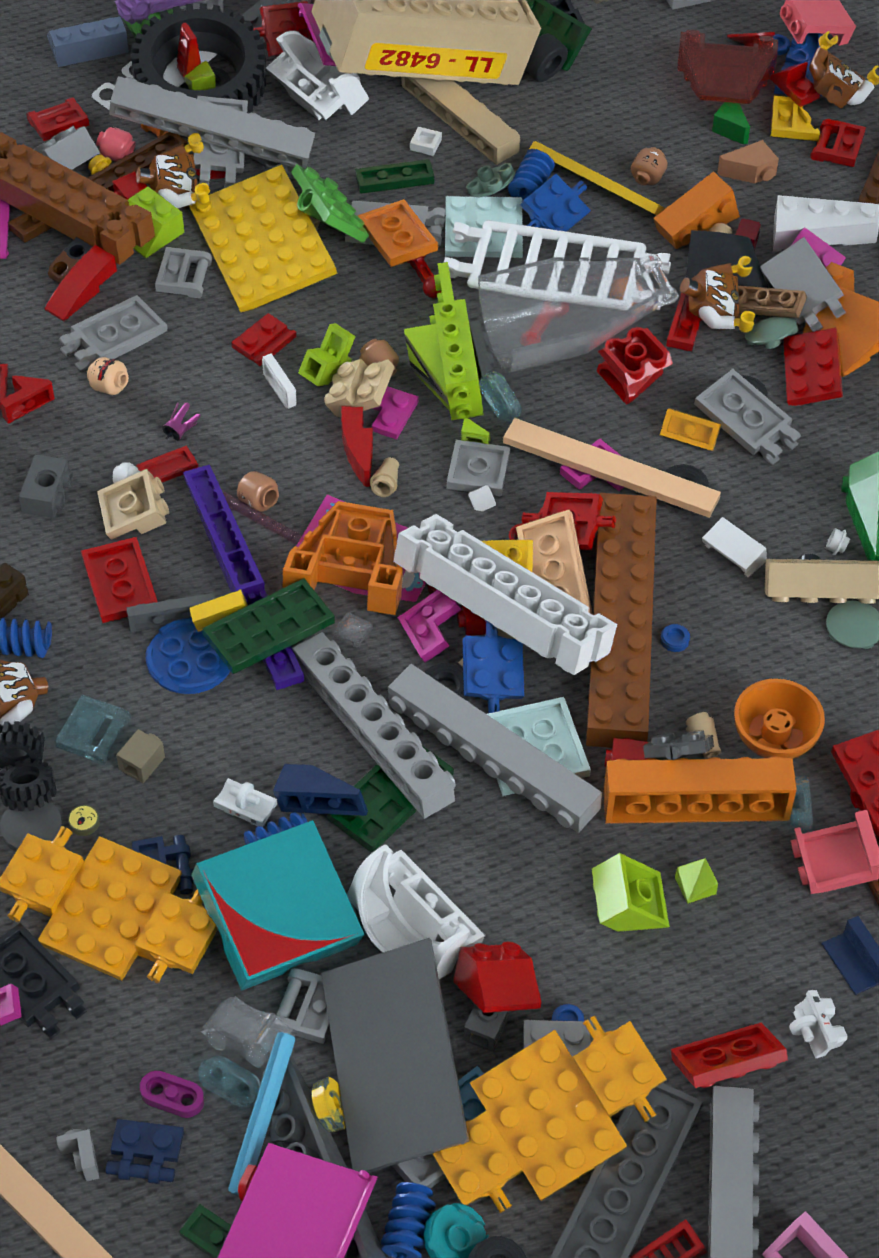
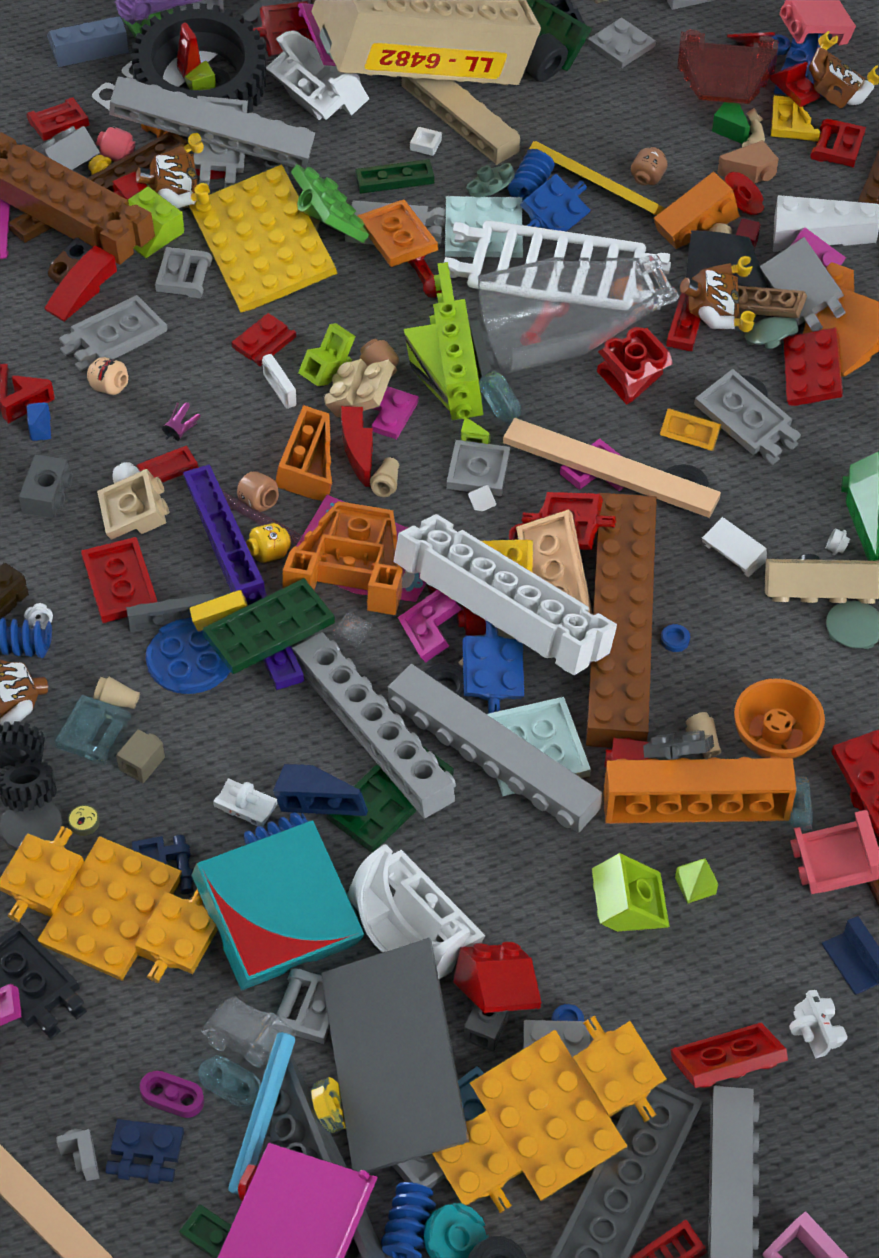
none -> white plate [24,603,53,629]
none -> blue slope [27,402,51,441]
none -> tan cone [93,676,140,709]
none -> yellow head [246,523,291,563]
none -> orange wedge [276,405,332,501]
none -> light grey plate [588,17,656,68]
none -> red dish [724,172,764,215]
none -> tan arm [742,108,765,147]

